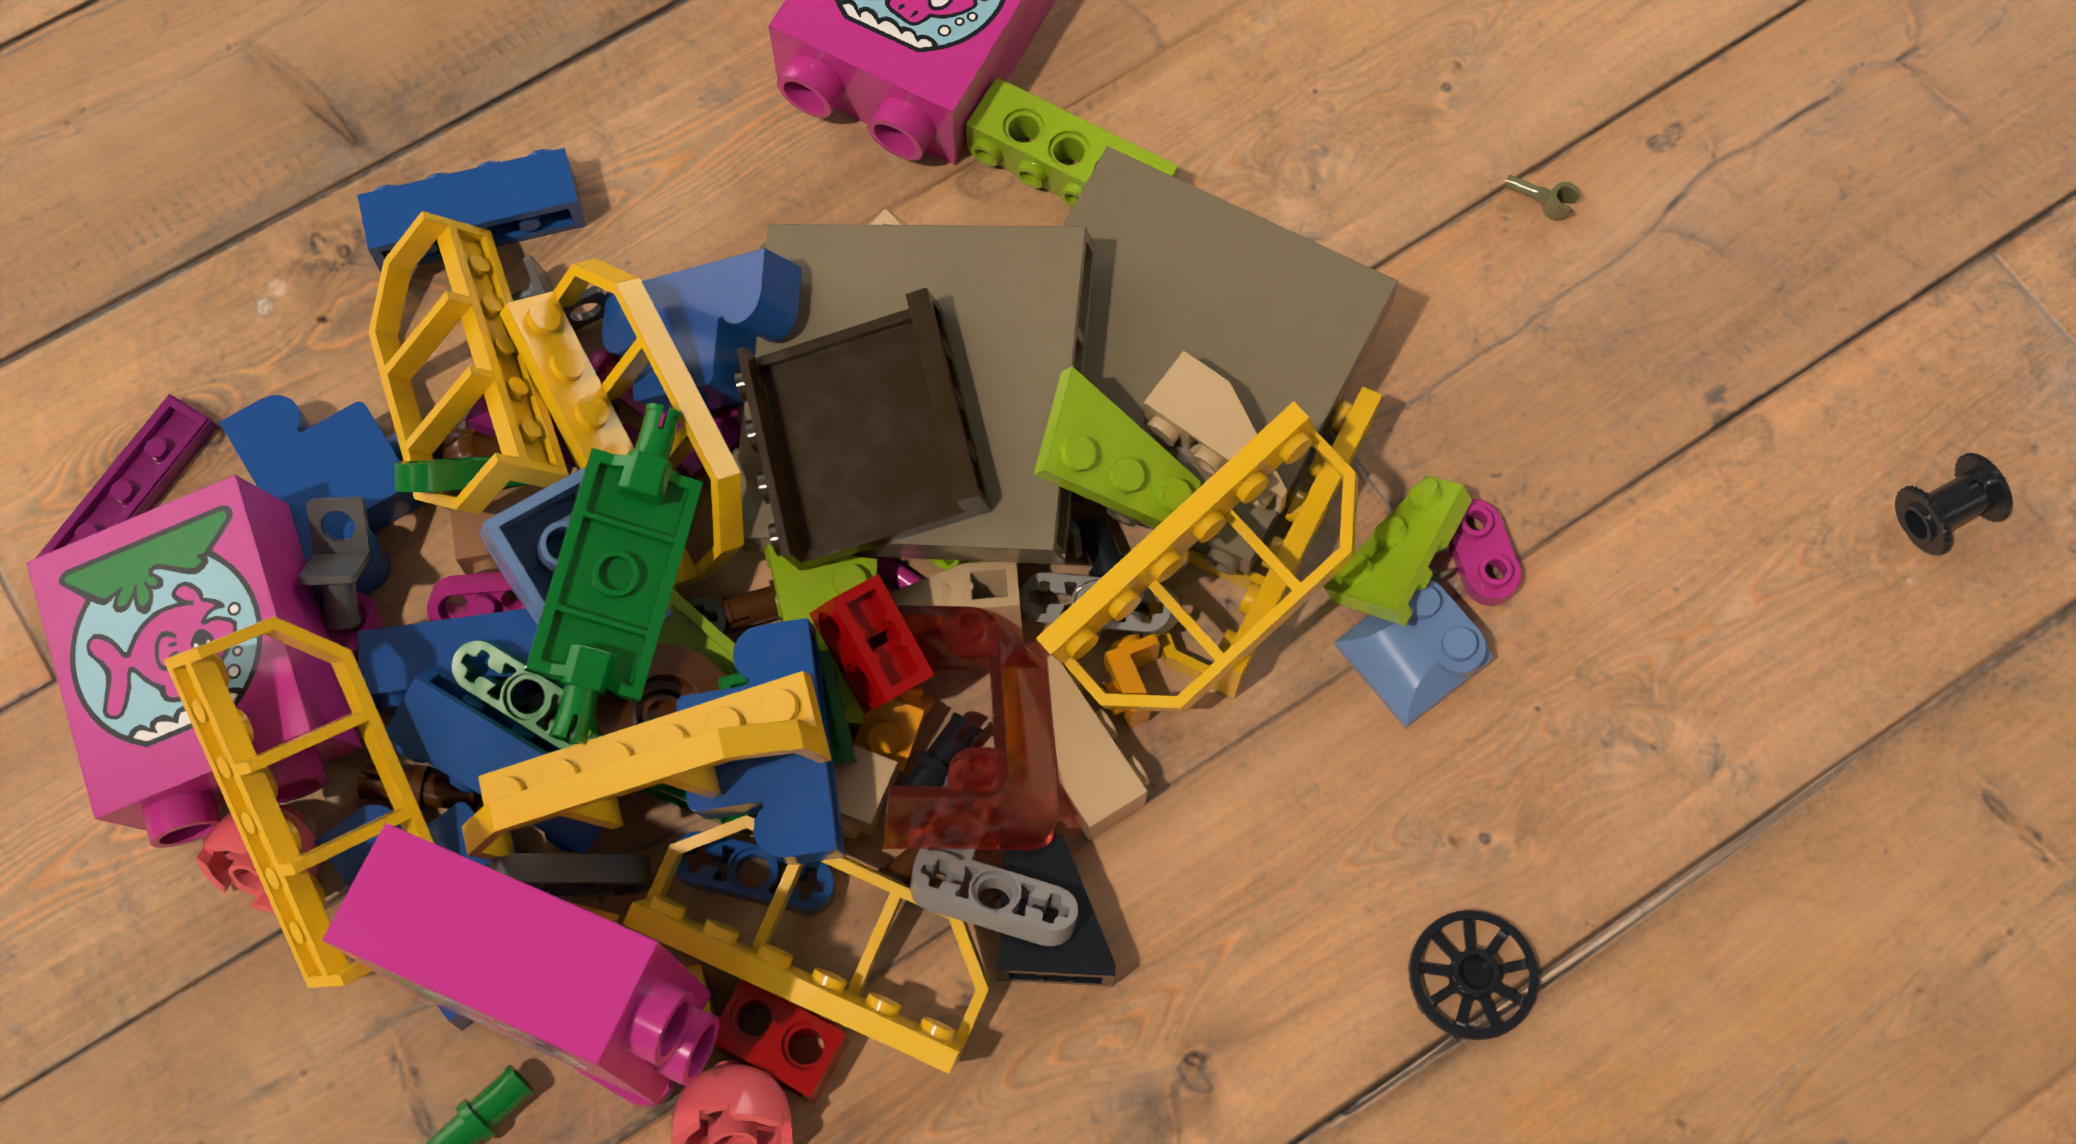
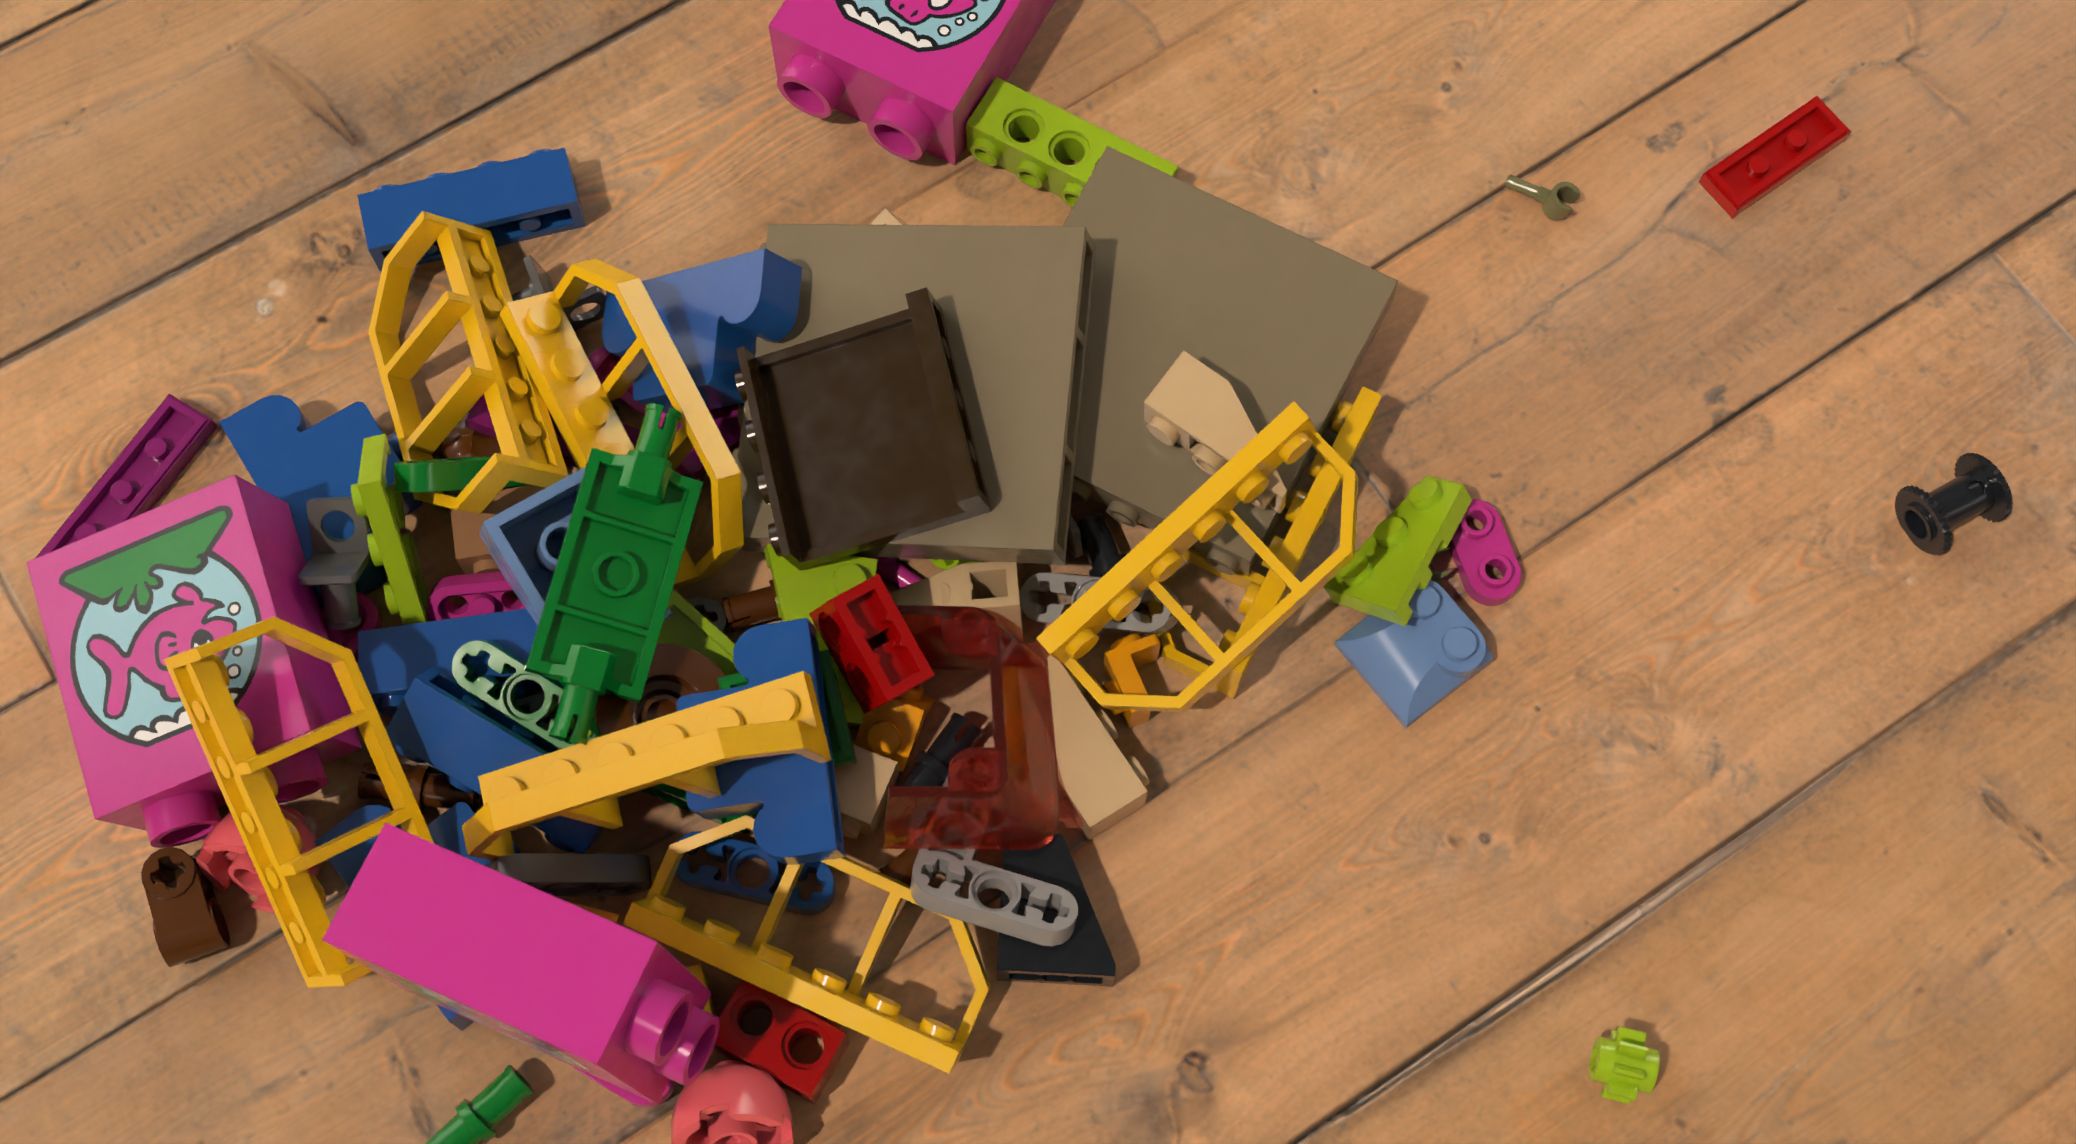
lime wing [1033,366,1201,528] -> none
black wheel [1408,910,1539,1040] -> none
none -> reddish brown piece [141,847,230,967]
none -> lime wing [351,433,429,625]
none -> lime gear [1588,1026,1660,1104]
none -> red tile [1699,96,1851,219]

